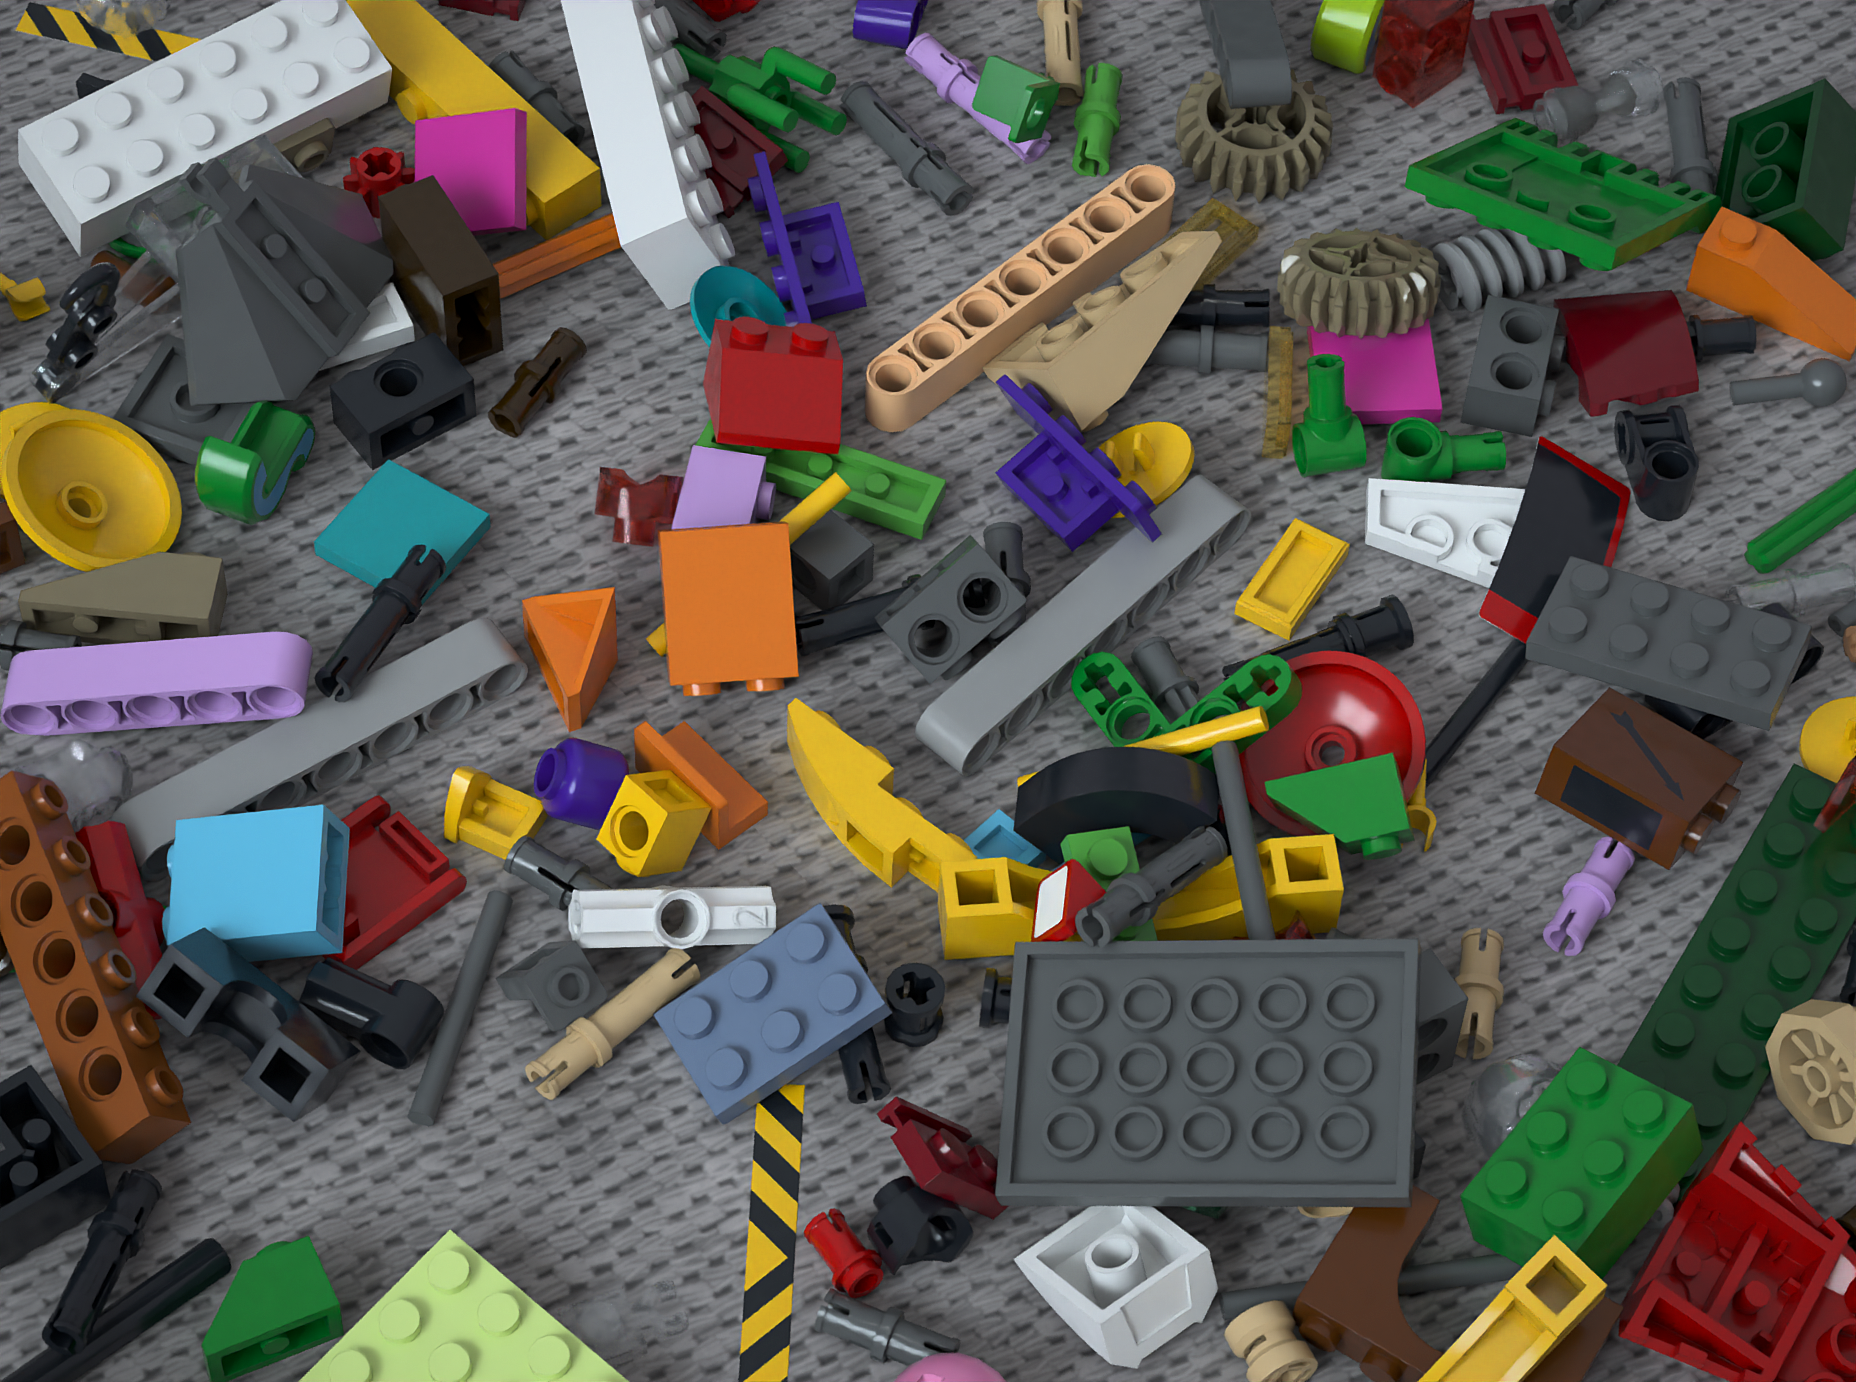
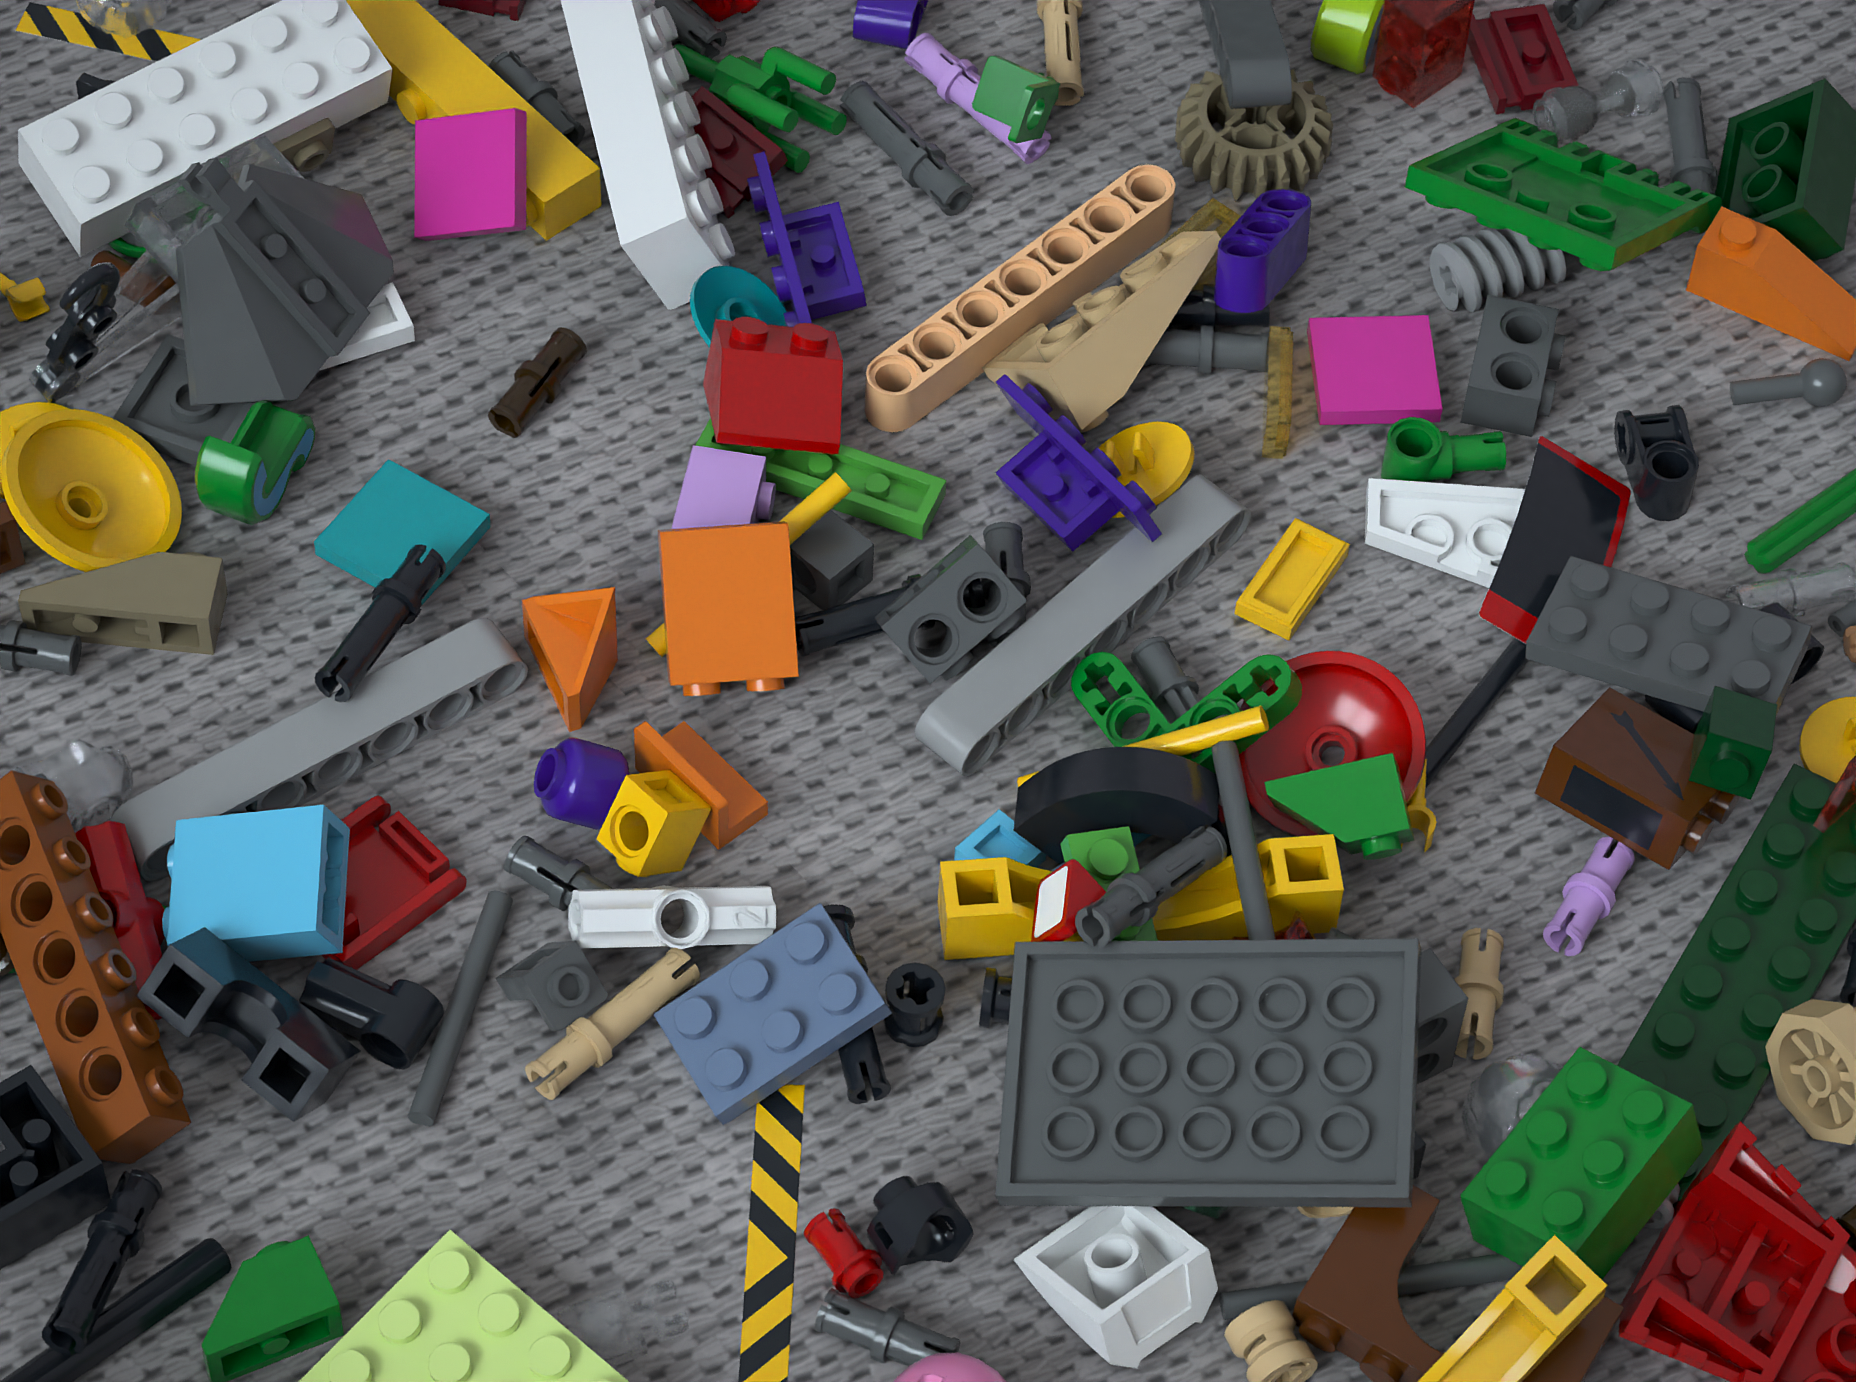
lavender beam [0,632,313,736] -> none
black brick [329,332,477,471] -> none
red gear [343,147,415,219] -> none
dark brown brick [378,175,504,367] -> none
yellow tile [444,766,548,860] -> none
orange axle [493,212,621,299] -> none
clear red piece [594,467,683,546] -> none
yellow slope [787,698,977,893] -> none
dark red plate [877,1096,1009,1220] -> none
bright green pin [1072,63,1123,177] -> none
black pin [1222,594,1414,705] -> none
dark tan gear [1277,227,1441,339] -> none
green pin [1292,354,1367,478] -> none
dark red slope [1554,290,1699,417] -> none
black axle [1686,314,1756,362] -> none
none -> dark purple beam [1214,189,1312,313]
none -> dark green brick [1688,686,1777,800]

